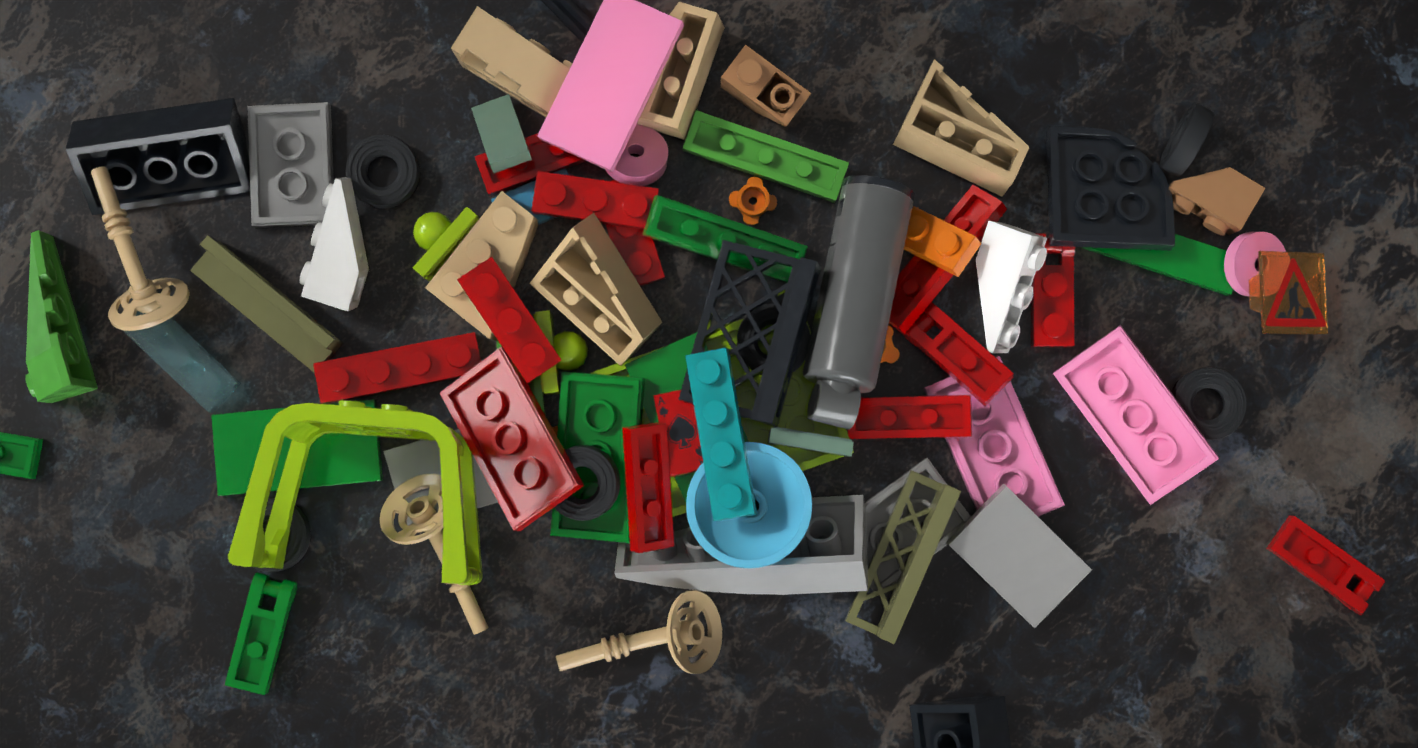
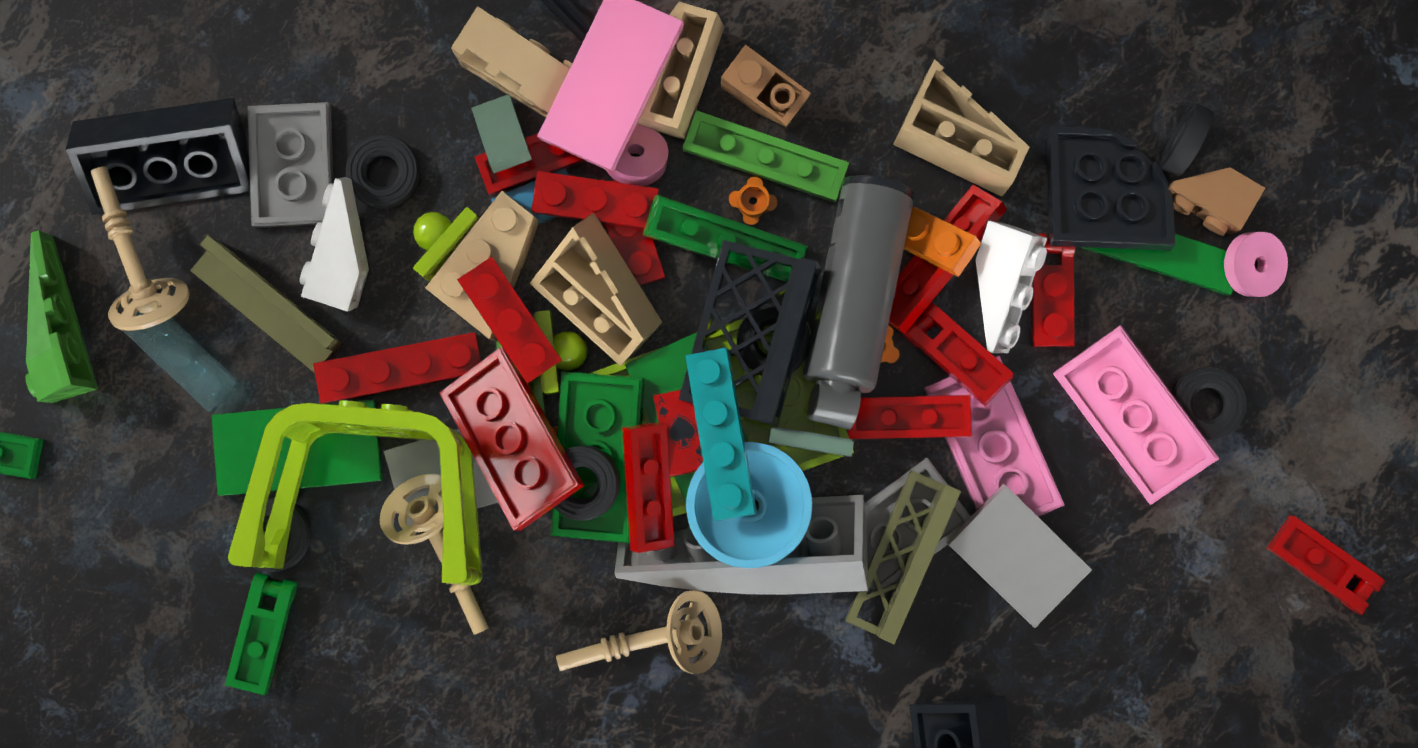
clear orange piece [1248,251,1328,334] -> none

